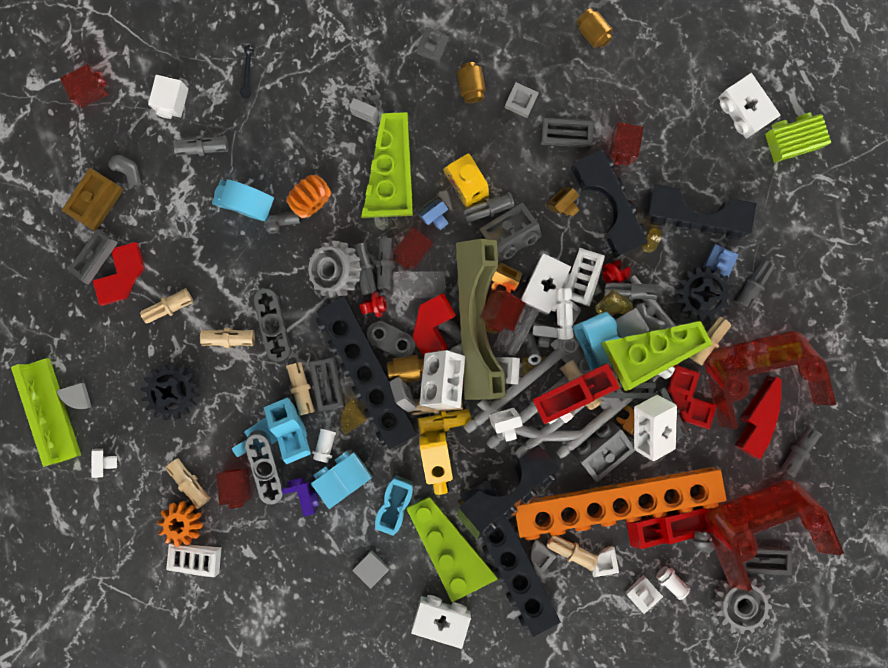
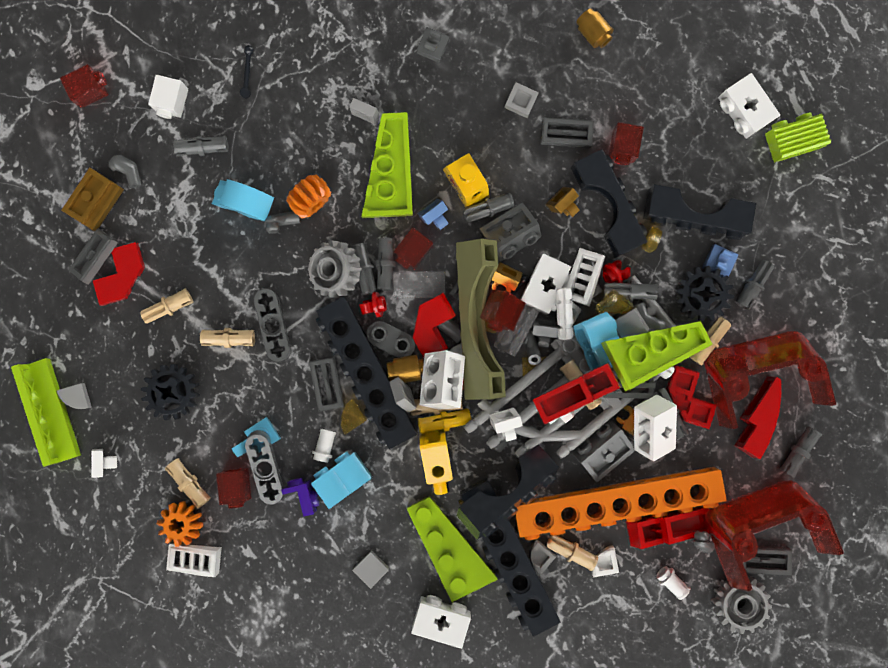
medium azure brick [263,398,311,464] -> none
tan pin [286,362,315,416] -> none
medium azure brick [375,475,413,536] -> none
pearl gold brick [457,62,486,103] -> none
white tile [495,357,522,384] -> none
white tile [625,575,663,614] -> none

